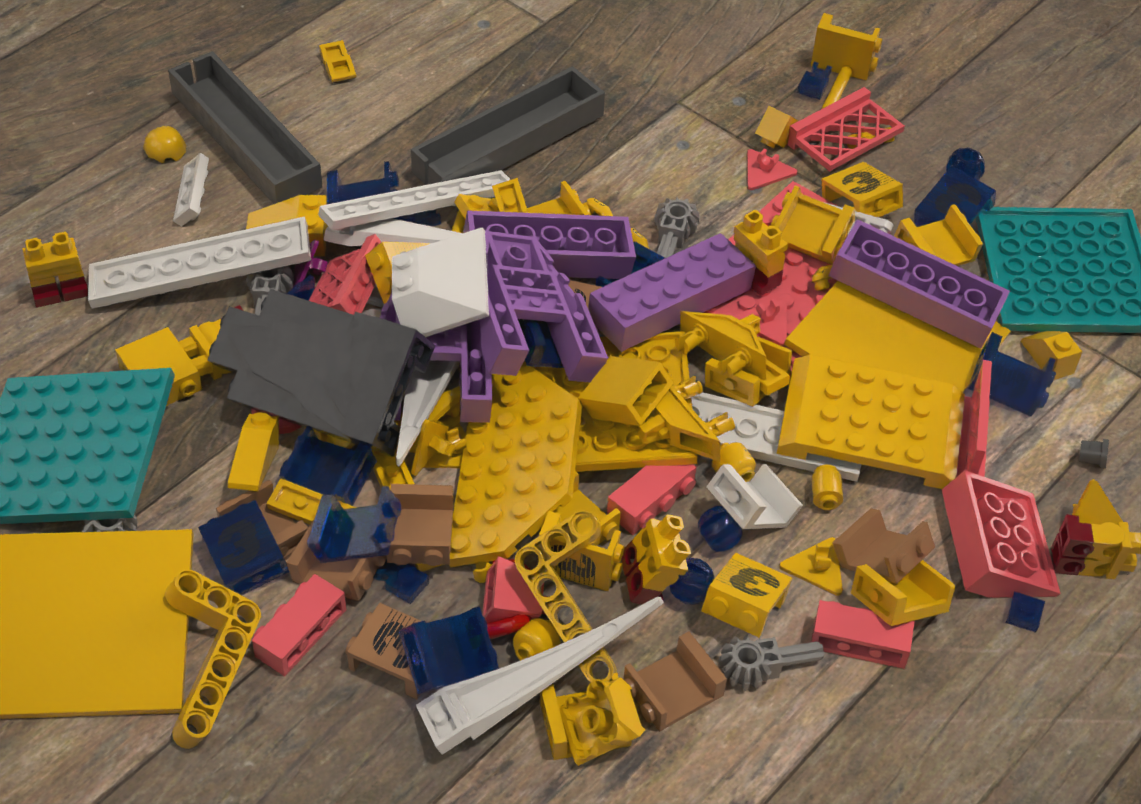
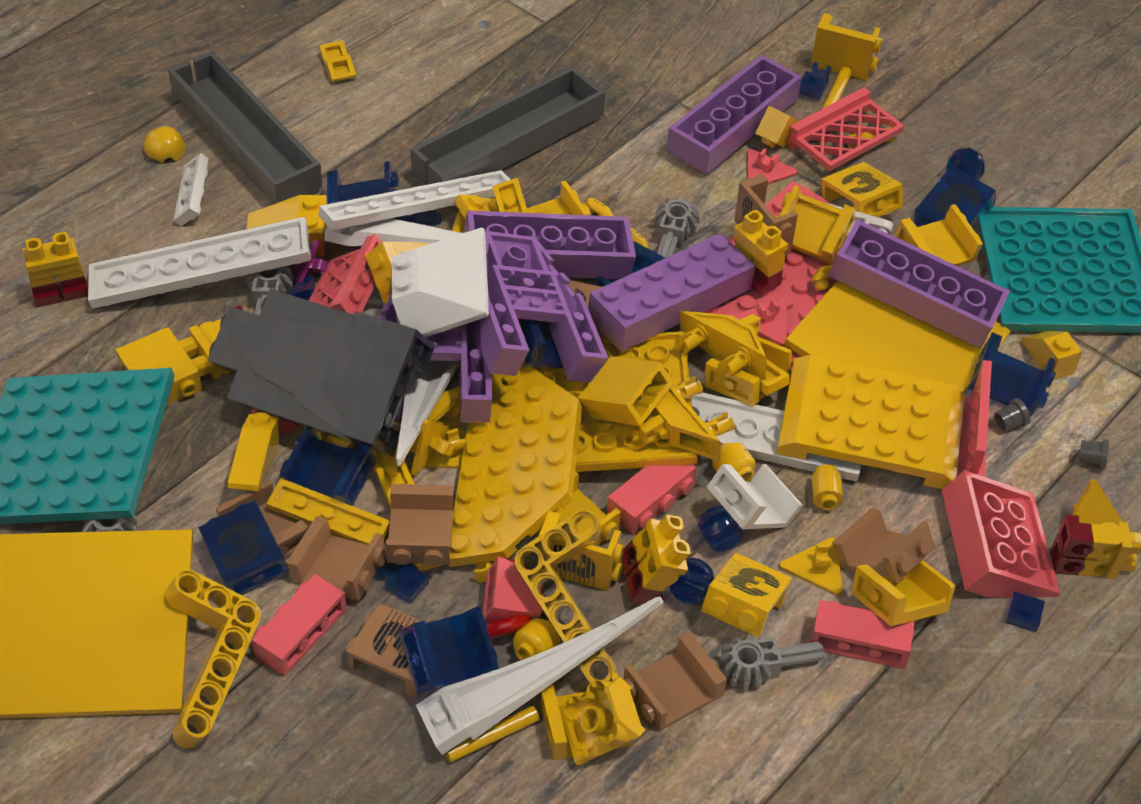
clear blue panel [307,486,401,563] -> none
none -> yellow piece [445,706,540,763]
none -> medium lavender brick [666,55,802,175]
none -> medium nougat panel [734,174,798,256]
none -> dark grey piece [994,398,1031,432]

